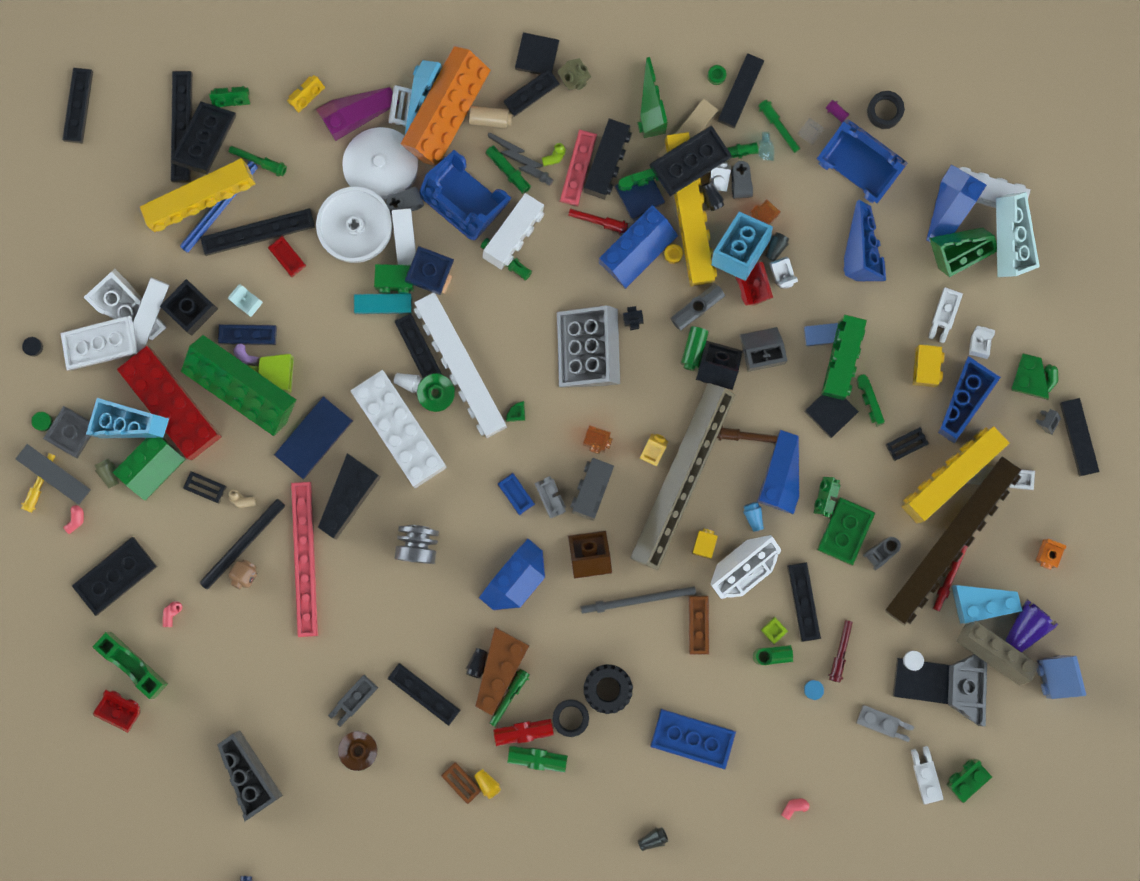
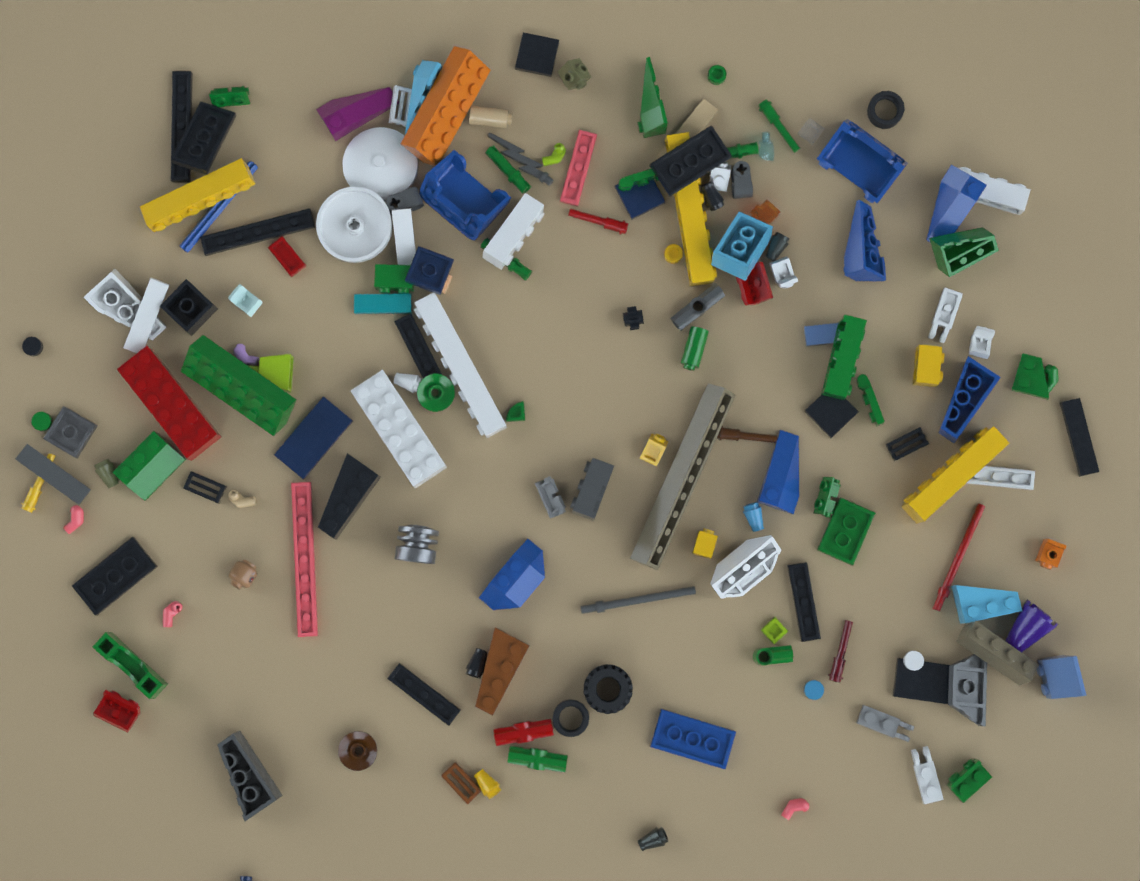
white tile [61,316,138,371] -> none
black tile [62,68,93,144] -> none
medium azure wedge [86,398,169,439] -> none
black axle [200,499,285,590] -> none
dark blue tile [218,324,277,345] -> none
green pin [228,146,287,177] -> none
yellow hinge [287,75,325,113] -> none
dark grey hinge [328,674,379,727] -> none
green pin [489,668,530,727] -> none
blue tile [498,473,535,516] -> none
black tile [503,69,560,117] -> none
light grey slope [557,305,620,387] -> none
reddish brown slope [568,531,612,579] -> none
clear orange brick [583,425,613,454] -> none
black brick [584,118,632,200] -> none
blue slope [599,205,678,289] -> none
dark orange tile [689,596,709,654] -> none
black slope [696,341,743,390] -> none
black tile [718,53,765,129] -> none
dark grey slope [740,327,788,372] -> none
magenta pin [825,100,850,123] -> none
dark grey piece [863,537,901,570] -> none
dark brown brick [885,456,1022,626] -> none
light aqua wedge [996,192,1040,277] -> none
dark grey tile [1036,409,1061,435] -> none

